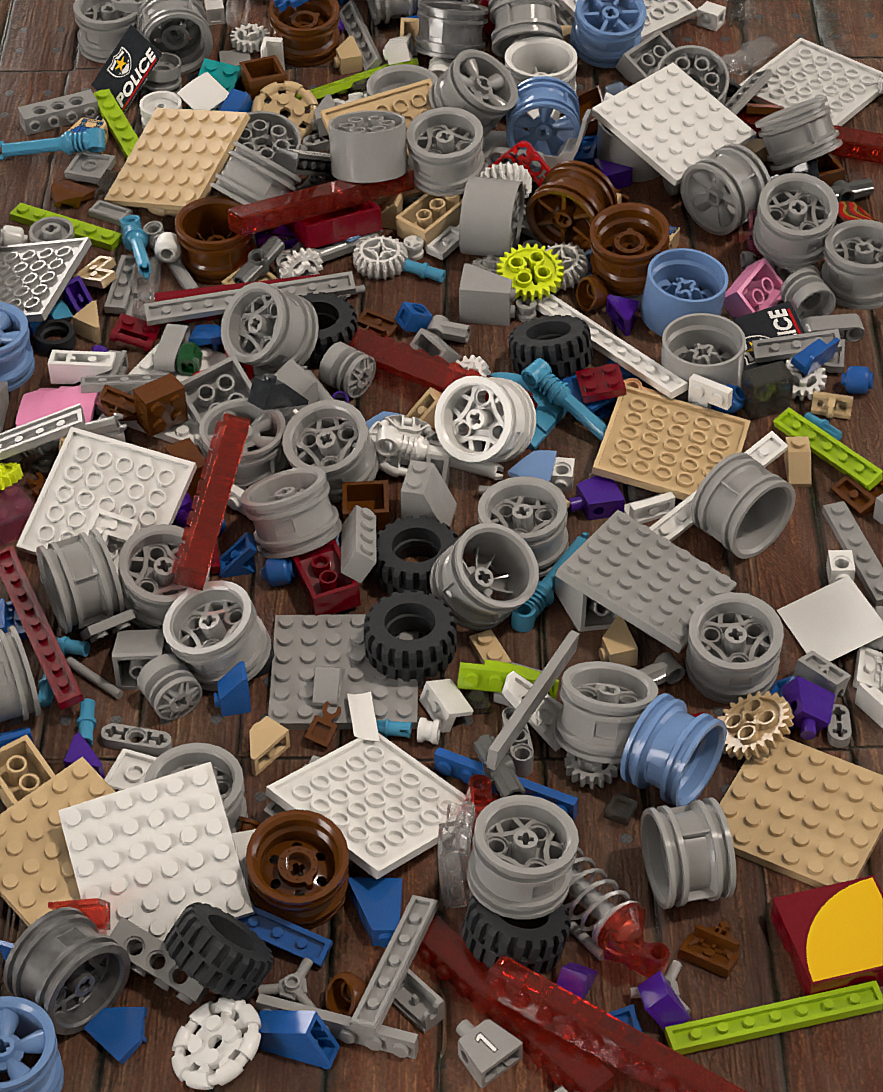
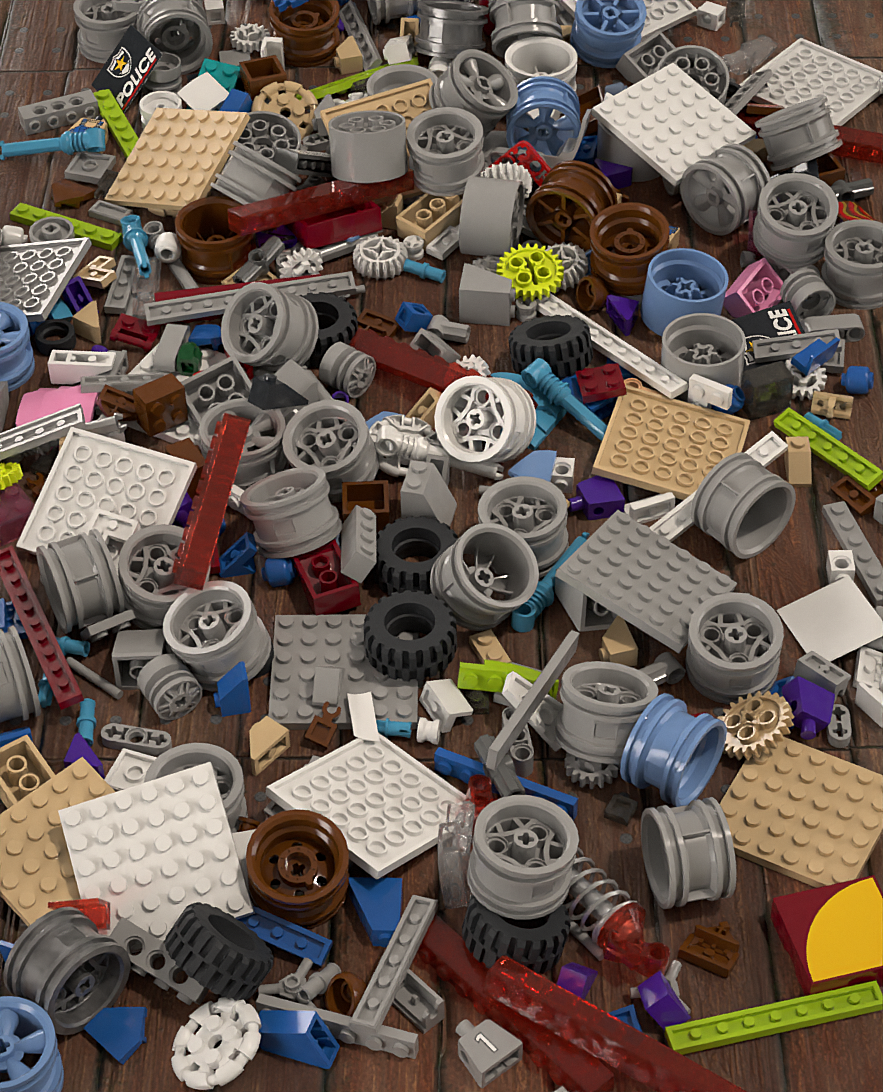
none -> light grey pin [296,963,341,1004]

